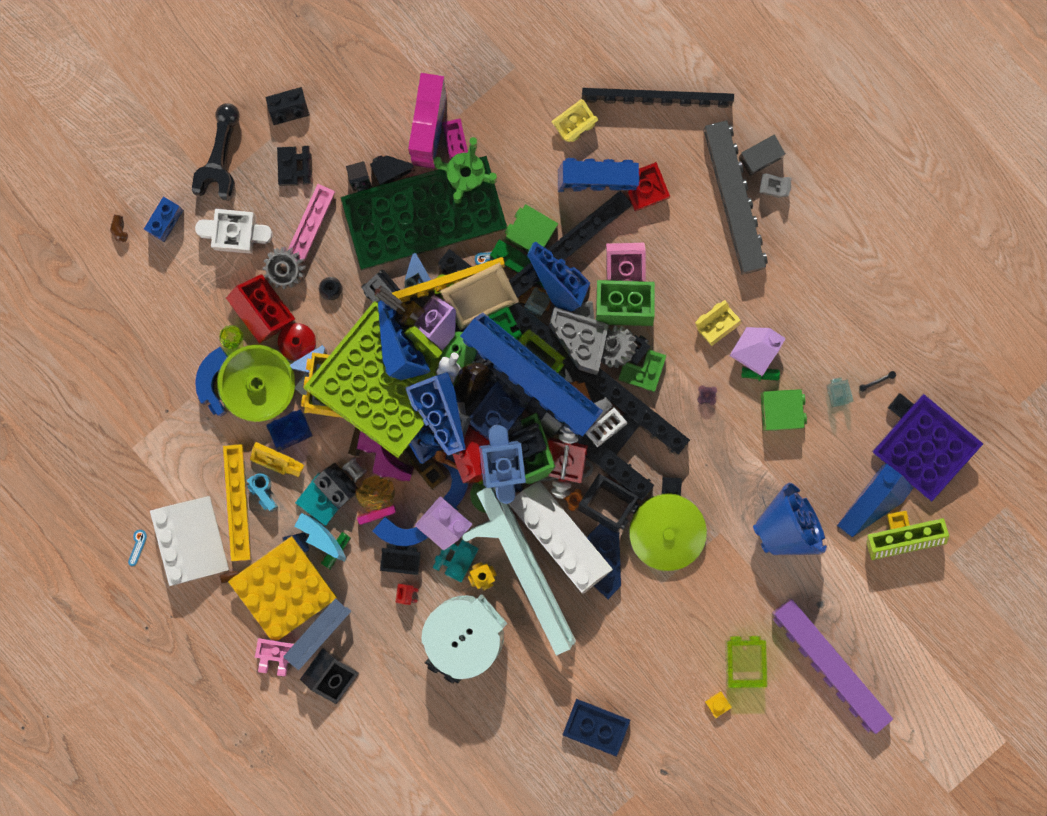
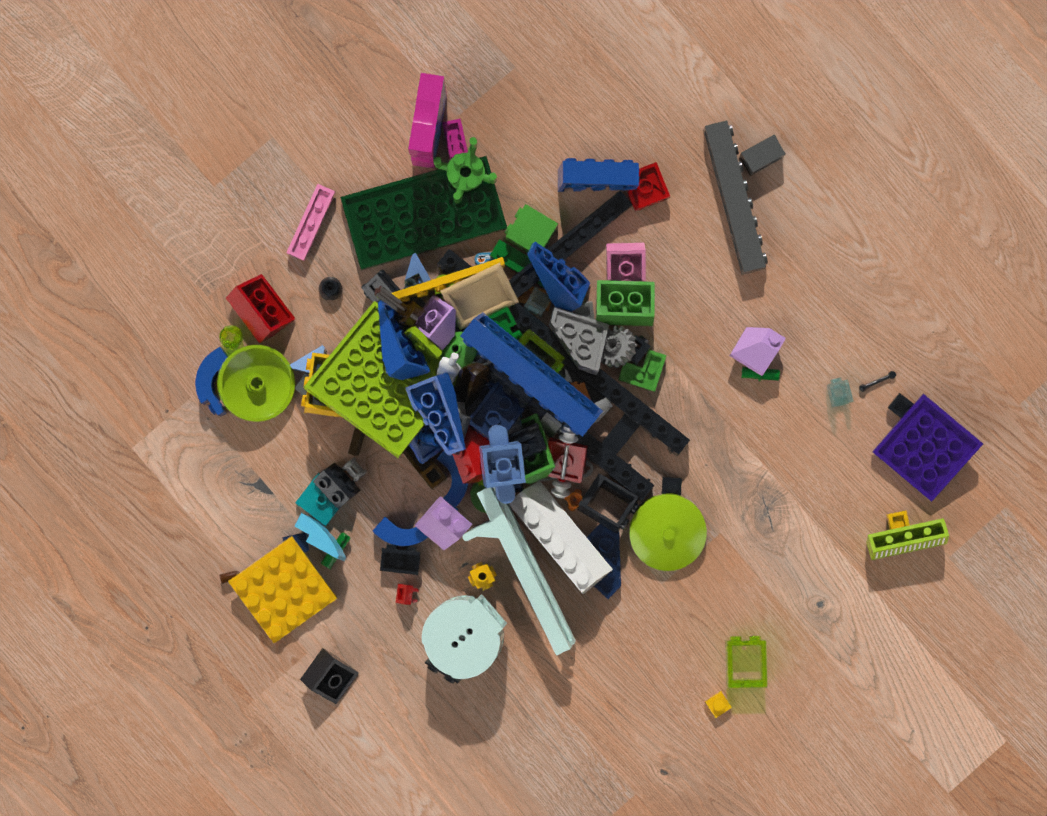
reddish brown arm [110,215,128,242] -> none
dark azure sticker [128,530,147,566] -> none
blue brick [144,196,184,242] -> none
white slope [150,496,229,586] -> none
black piece [192,103,240,201] -> none
white brick [195,209,273,254] -> none
yellow plate [223,444,251,561] -> none
medium azure plate [247,473,278,511] -> none
yellow hinge [250,442,304,477] -> none
bright pink plate [255,638,294,676] -> none
light grey gear [263,246,306,289] -> none
black bracket [266,87,310,125] -> none
clear blue bracket [266,410,313,452] -> none
black plate [277,146,312,186] -> none
red dish [278,323,316,361] -> none
sand blue fence [283,598,351,670] -> none
black slope [346,161,372,192] -> none
clear yellow plate [356,476,395,512] -> none
magenta arch [357,431,414,482] -> none
dark pink plate [357,503,396,525] -> none
black slope [370,155,415,186] -> none
teal plate [432,540,479,583] -> none
dark orange hand [435,451,458,470] -> none
light yellow bracket [551,99,598,142] -> none
dark blue plate [562,698,631,757] -> none
black plate [581,88,734,108] -> none
white slope [585,408,627,448] -> none
light yellow bracket [695,300,742,346] -> none
clear purple plate [697,385,717,405] -> none
blue cone [753,482,827,555] -> none
light grey bracket [759,173,792,198] -> none
bright green piece [761,389,807,431] -> none
medium lavender brick [772,598,893,734] -> none
blue wedge [837,464,913,537] -> none

